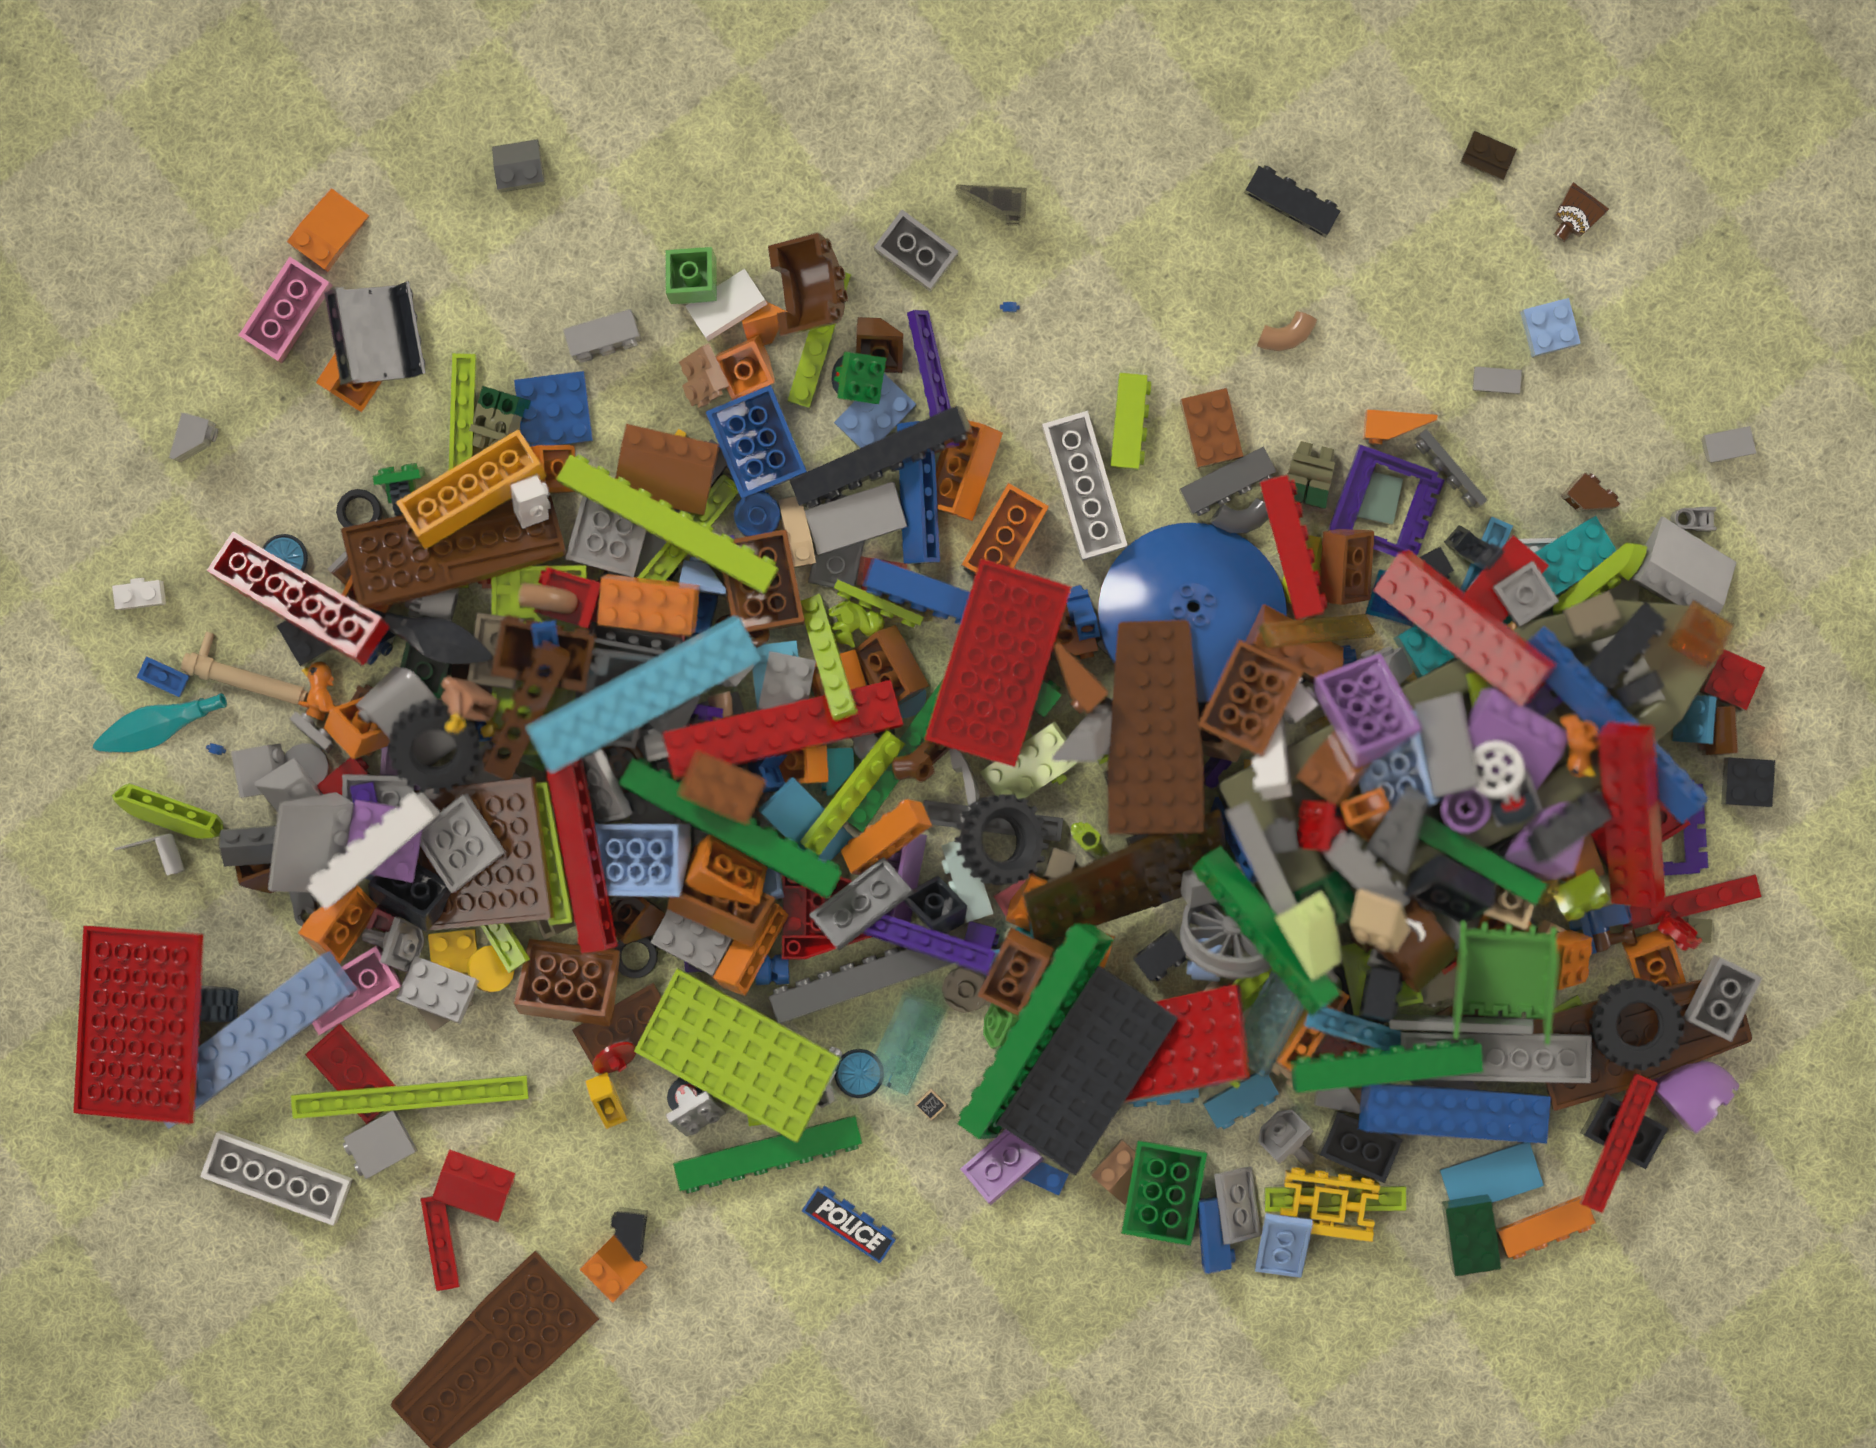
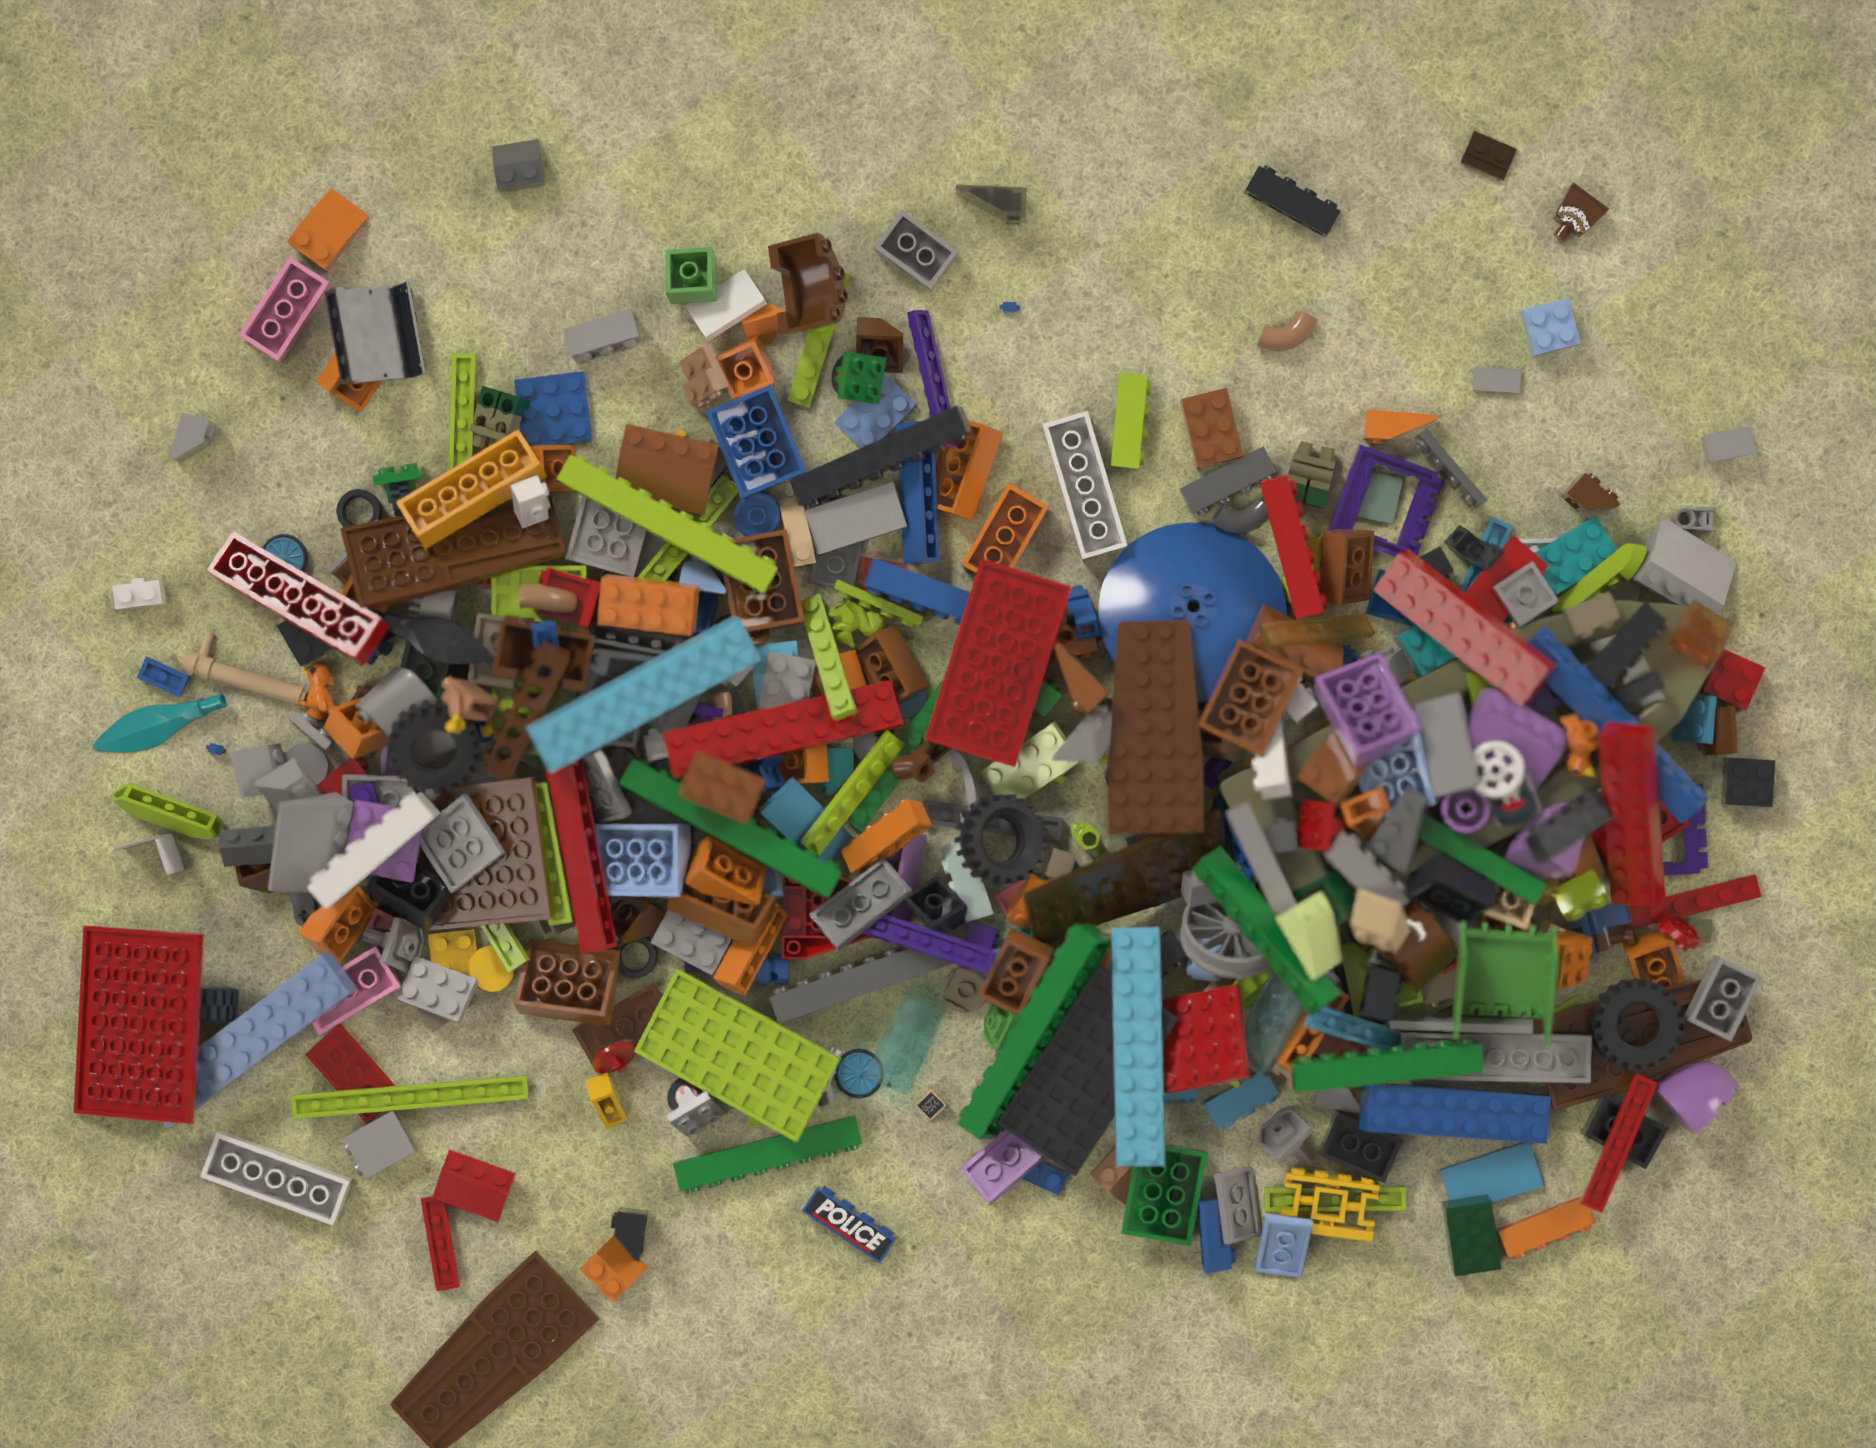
none -> medium azure plate [1111,927,1165,1166]

